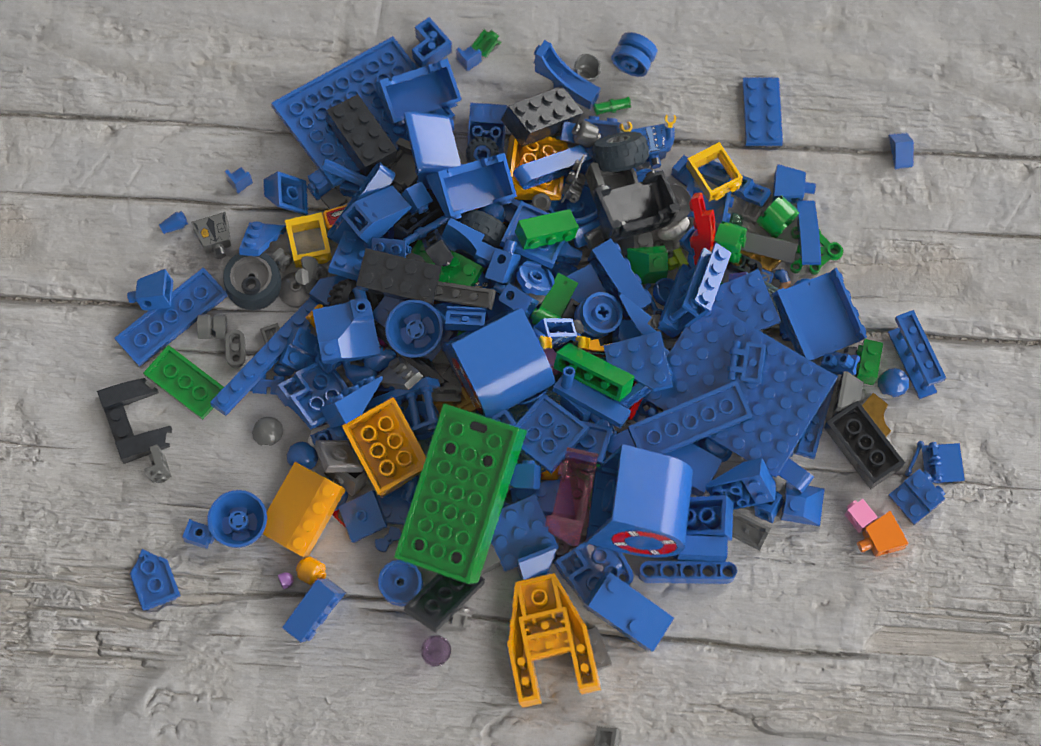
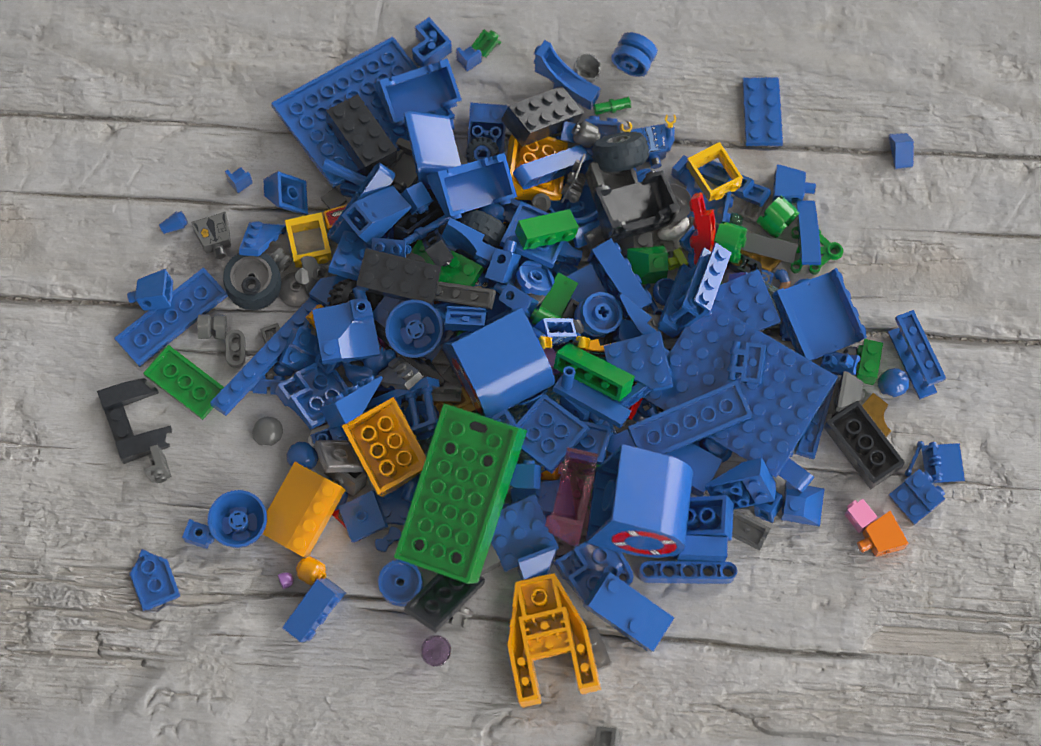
blue brick [306,169,332,201] -> none

